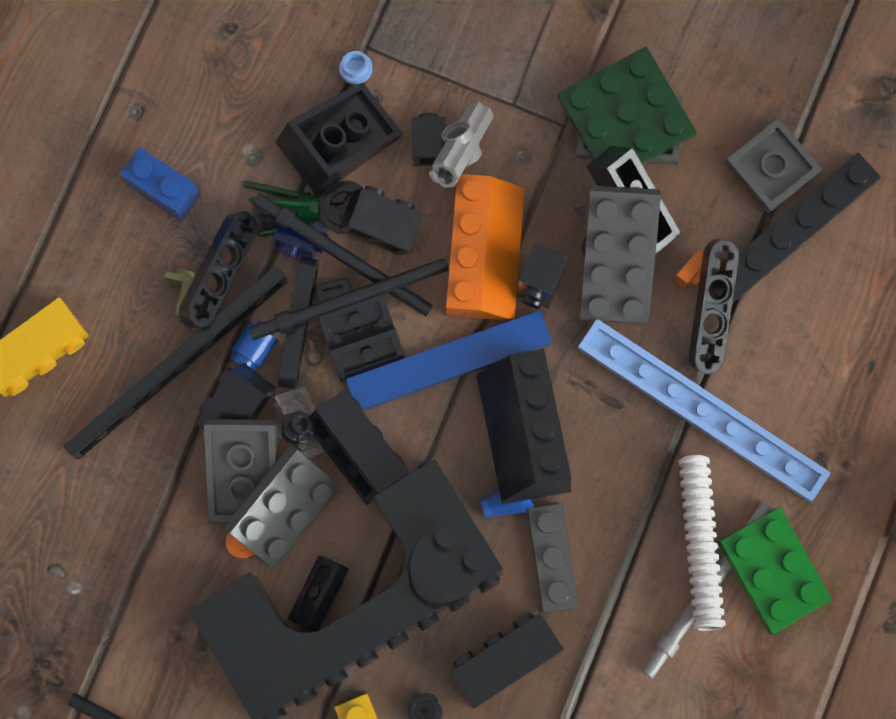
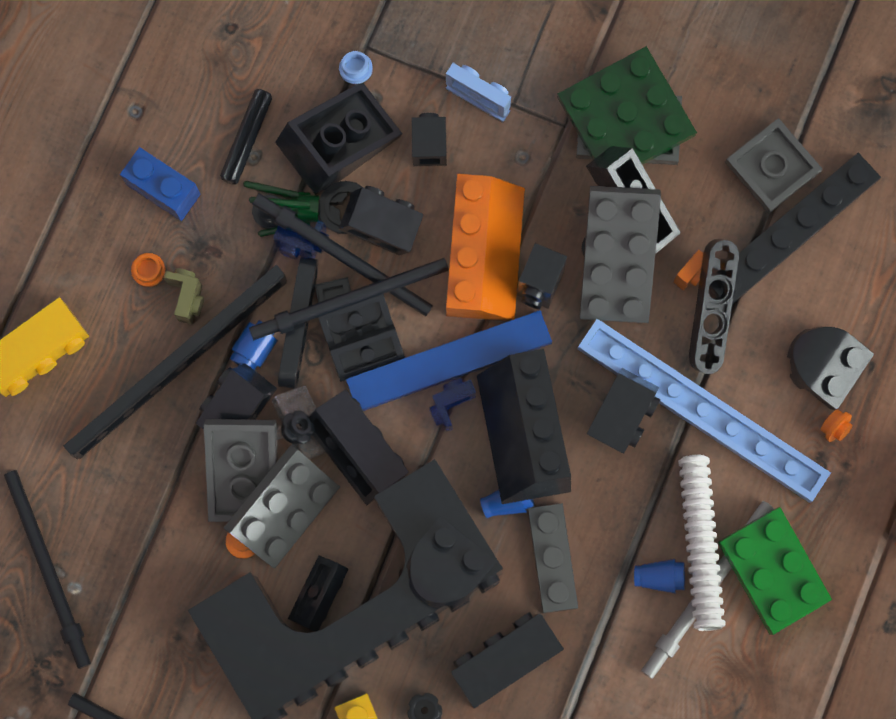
black beam [179,211,257,328] -> none
light grey piece [429,101,494,188] -> none
none -> black bar [4,470,91,669]
none -> orange plate [131,253,166,287]
none -> black axle [220,89,272,184]
none -> clear blue bracket [429,378,476,432]
none -> light blue plate [446,63,511,122]
none -> black brick [587,368,661,454]
none -> blue cone [634,559,685,594]
none -> black slope [787,326,874,410]
none -> orange plate [820,409,853,442]

